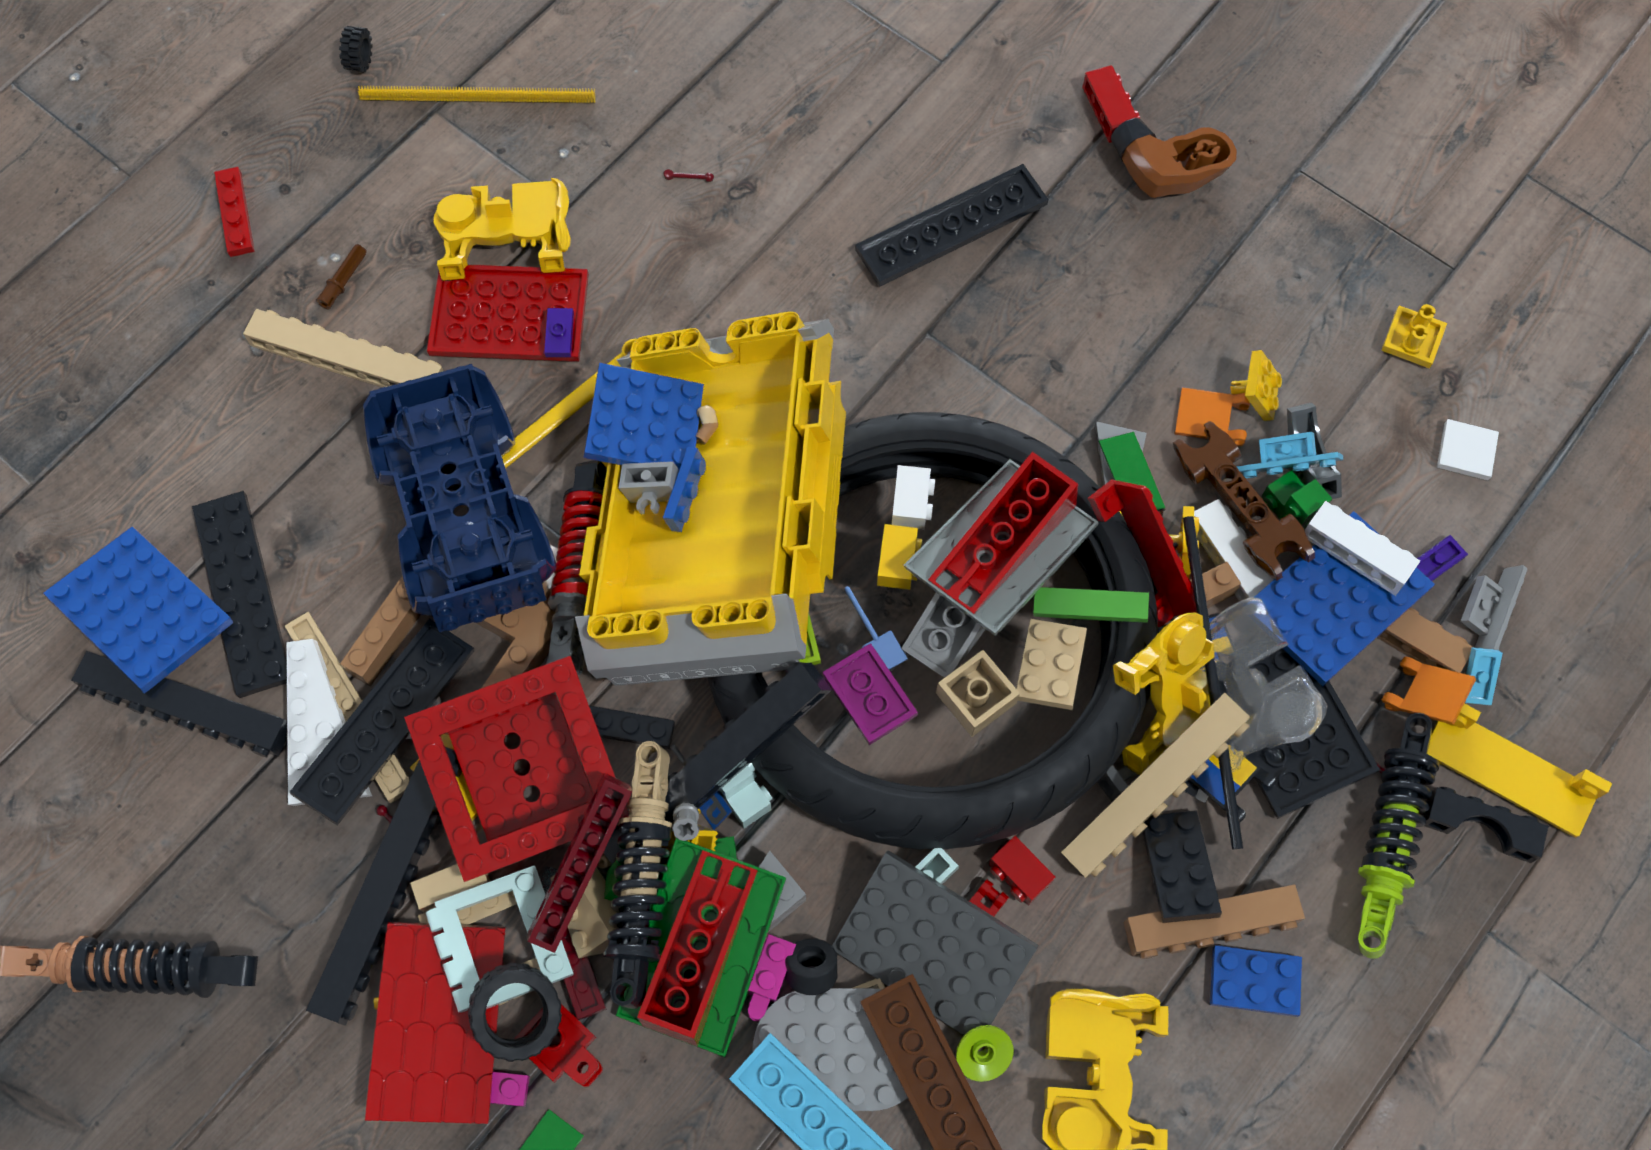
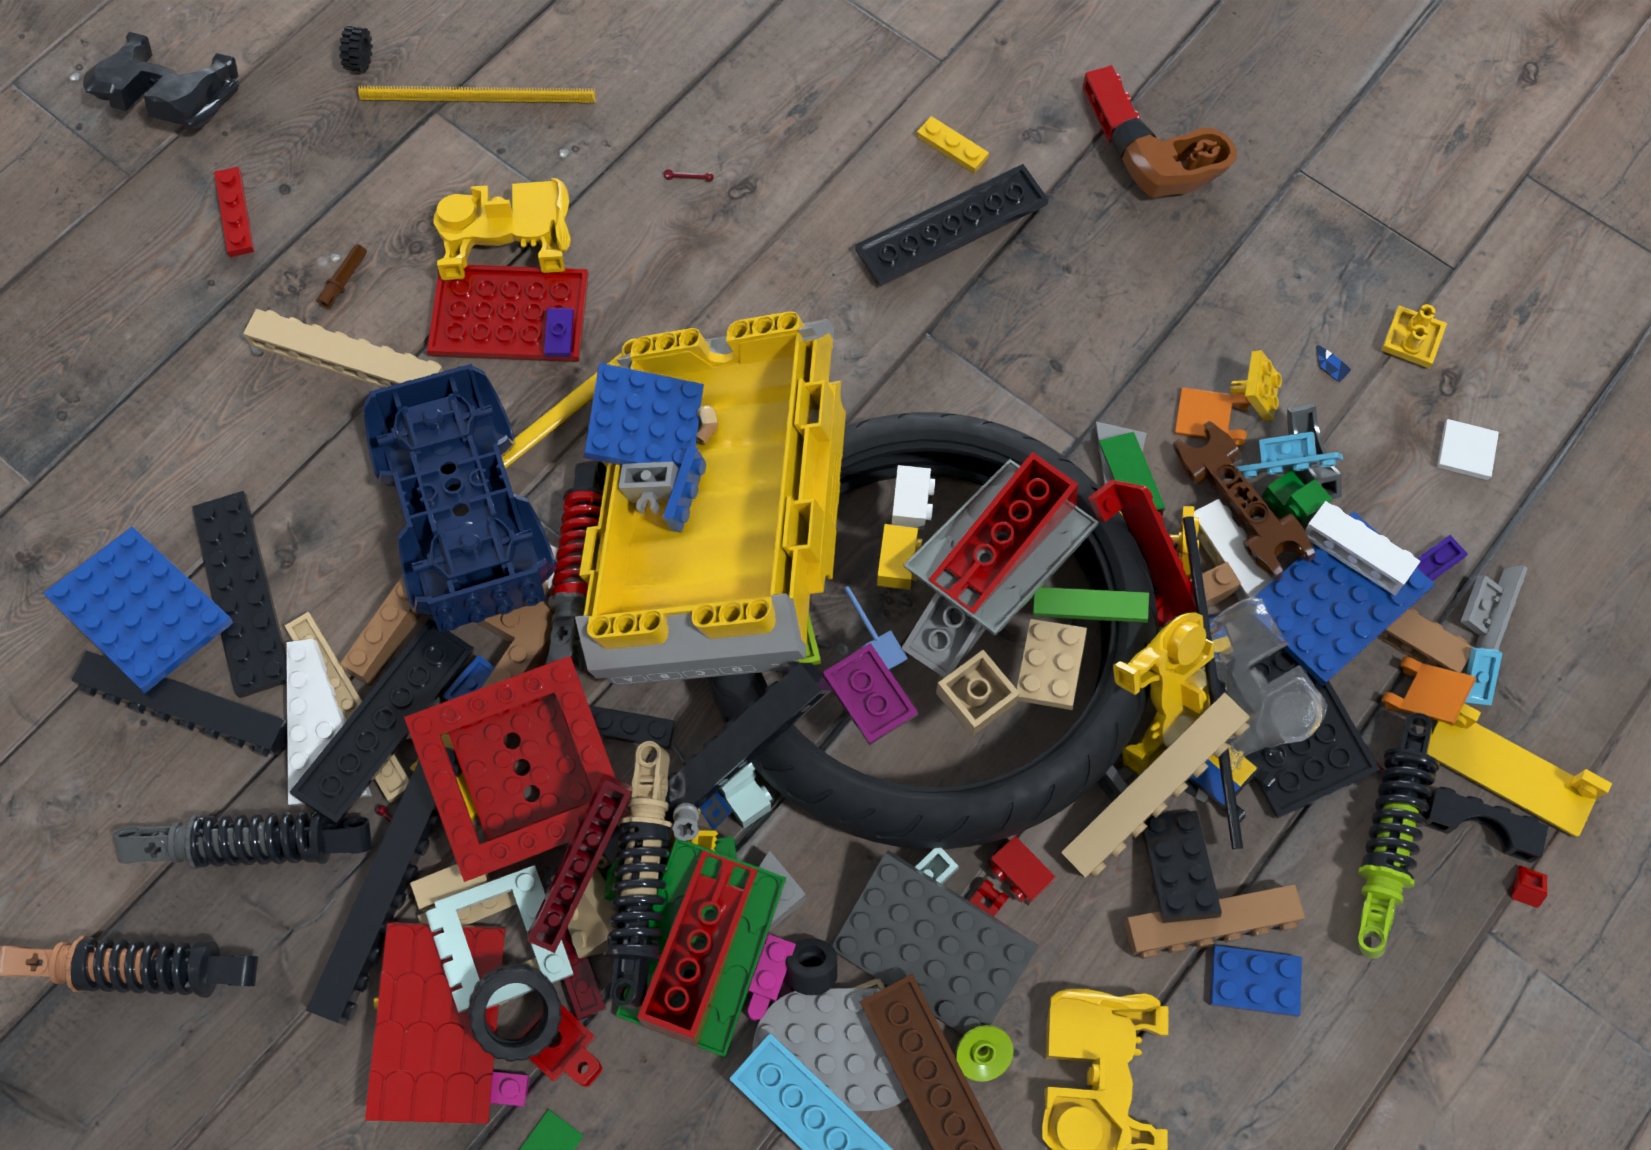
none -> black animal [83,32,239,129]
none -> black piece [113,812,372,869]
none -> blue plate [442,655,495,701]
none -> yellow plate [917,116,989,174]
none -> sticker [1316,345,1351,382]
none -> red slope [1512,865,1548,908]

